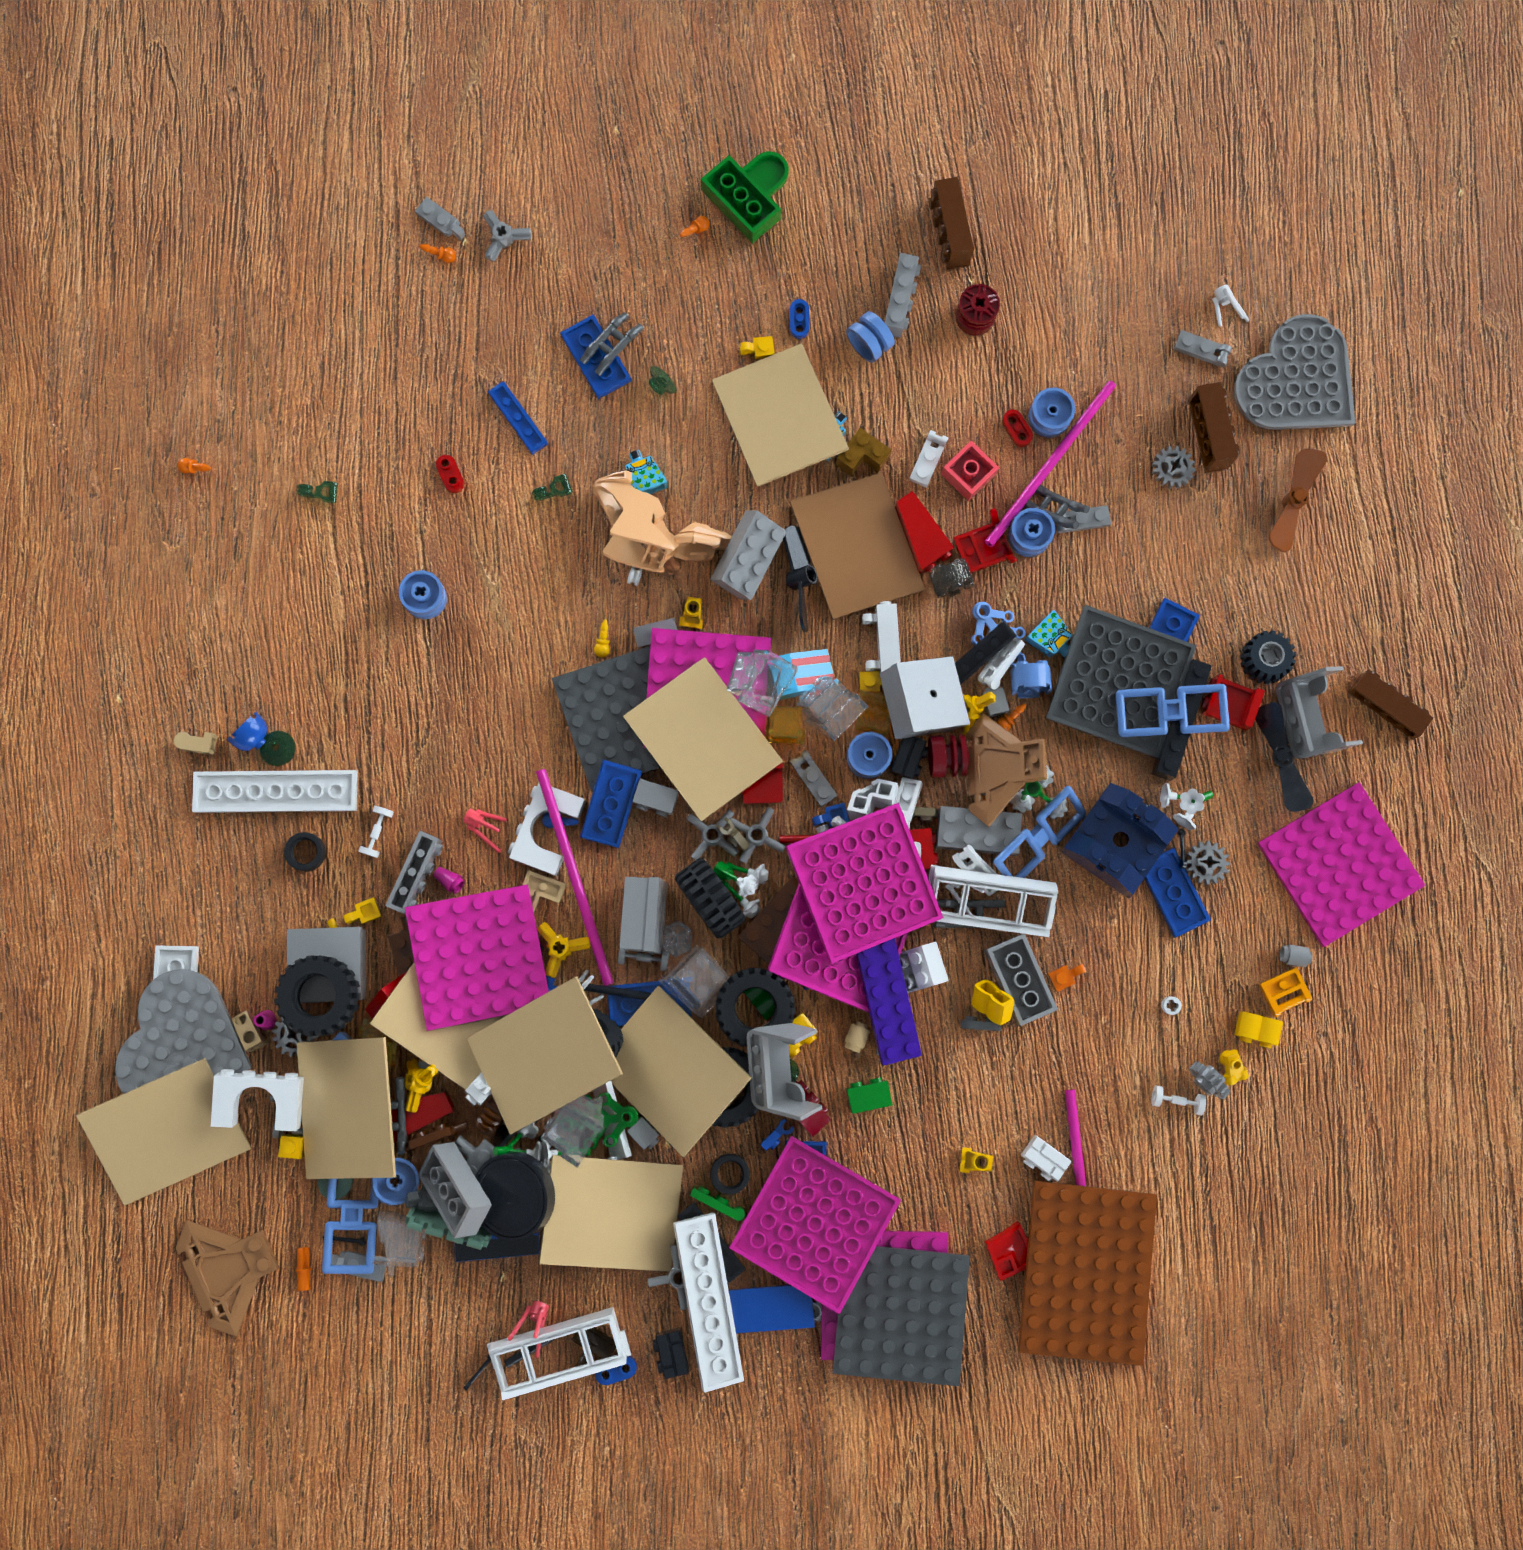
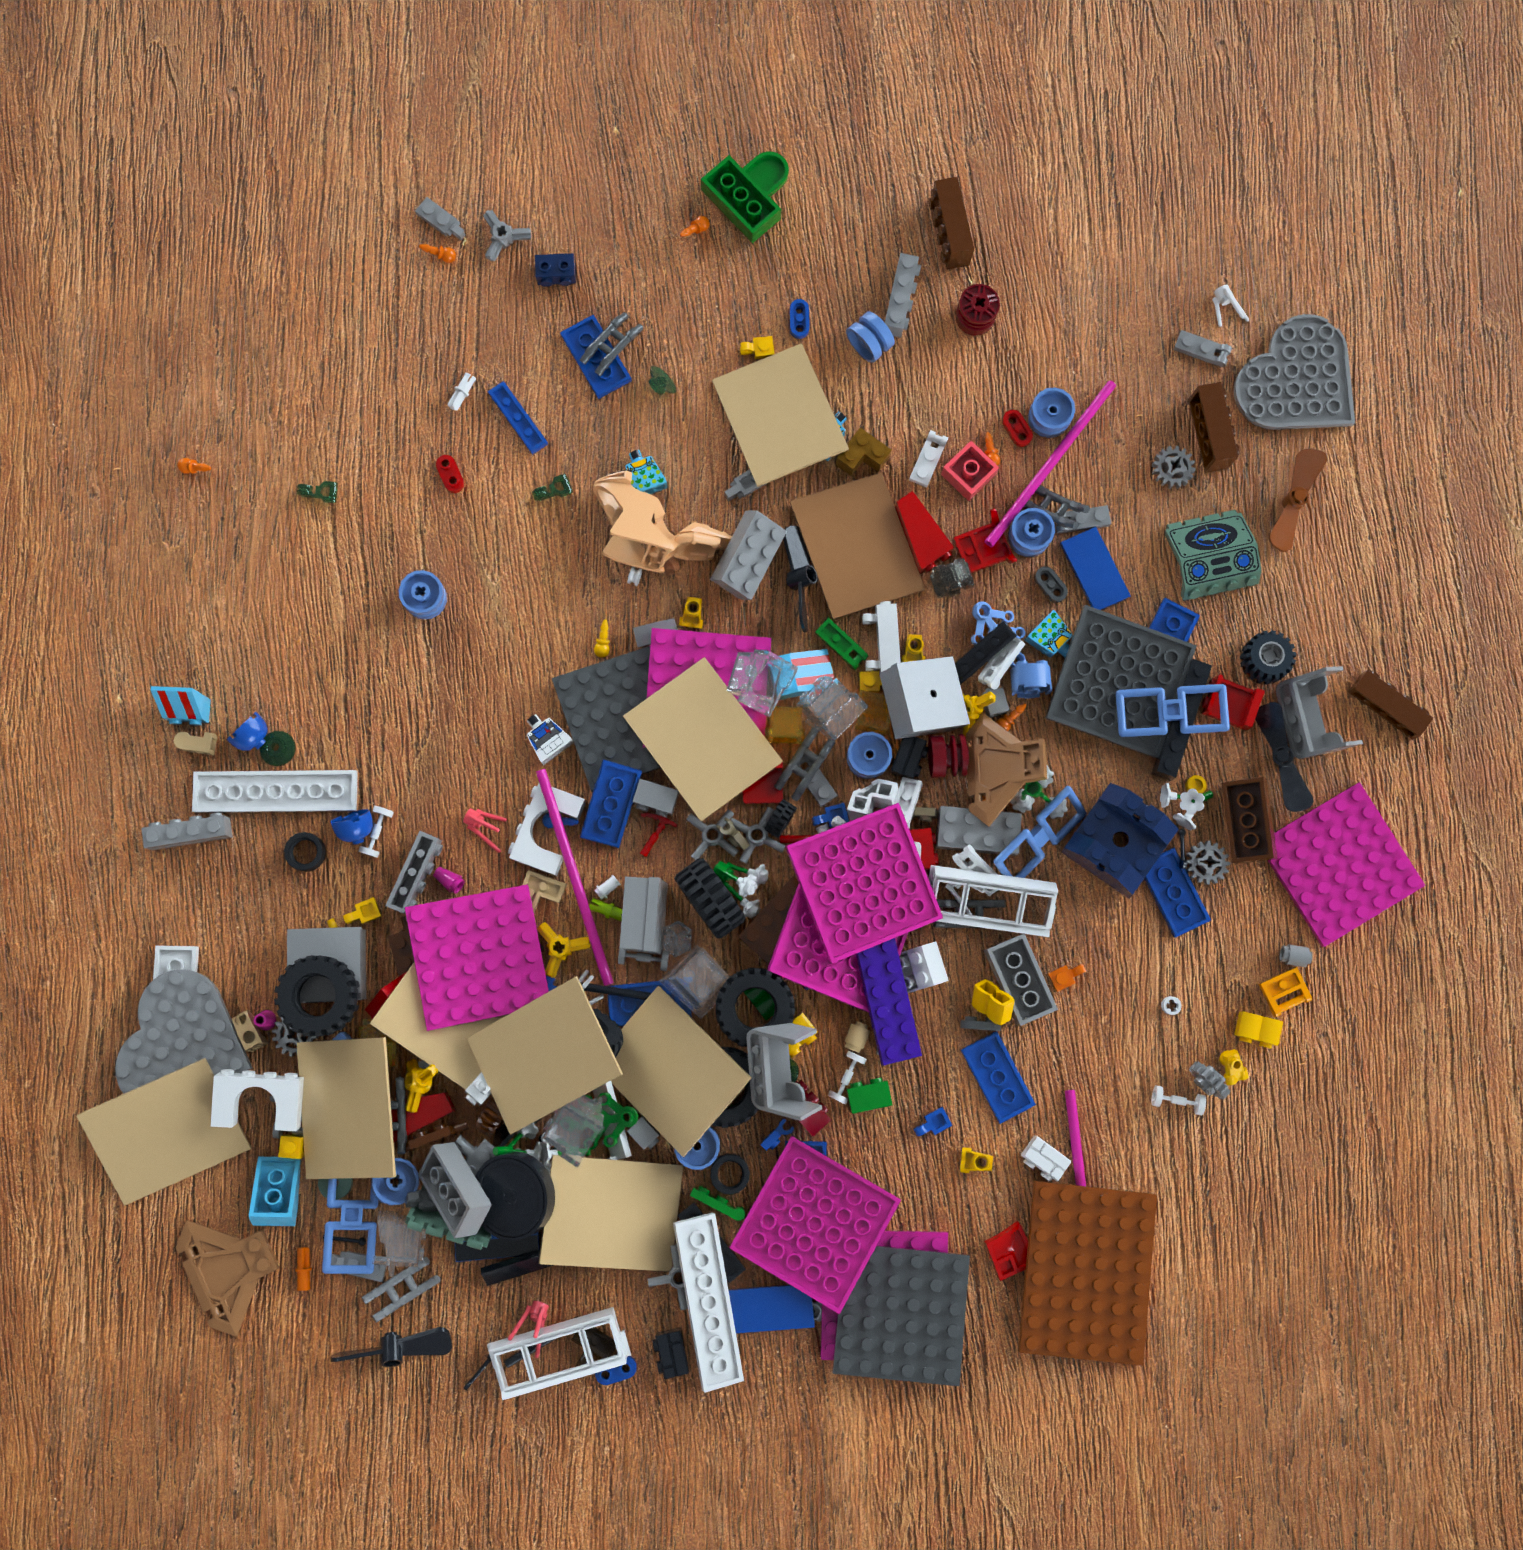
none -> light grey brick [142,813,233,850]
none -> medium azure slope [151,686,211,726]
none -> medium azure slope [248,1156,301,1226]
none -> blue cylinder [330,809,373,845]
none -> black piece [330,1327,452,1367]
none -> light grey piece [361,1257,441,1323]
none -> white axle [448,373,476,411]
none -> black tile [480,1250,554,1286]
none -> torso [526,714,574,765]
none -> dark blue brick [535,253,576,287]
none -> lime pin [589,897,622,922]
none -> white pin [594,875,621,900]
none -> red piece [640,813,678,857]
none -> medium blue wheel [674,1126,720,1170]
none -> light grey hinge [724,469,767,502]
none -> black tyre [764,799,797,838]
none -> dark grey piece [774,728,835,801]
none -> green plate [815,618,869,671]
none -> white wheel [827,1050,867,1104]
none -> yellow plate [901,634,925,662]
none -> blue plate [913,1107,952,1137]
none -> blue tile [960,1031,1036,1124]
none -> orange bar [984,432,1000,466]
none -> dark grey plate [1034,566,1068,603]
none -> blue tile [1060,527,1131,610]
none -> sand green hinge [1165,510,1262,601]
none -> yellow tile [1185,775,1207,794]
none -> reddish brown brick [1222,777,1278,864]

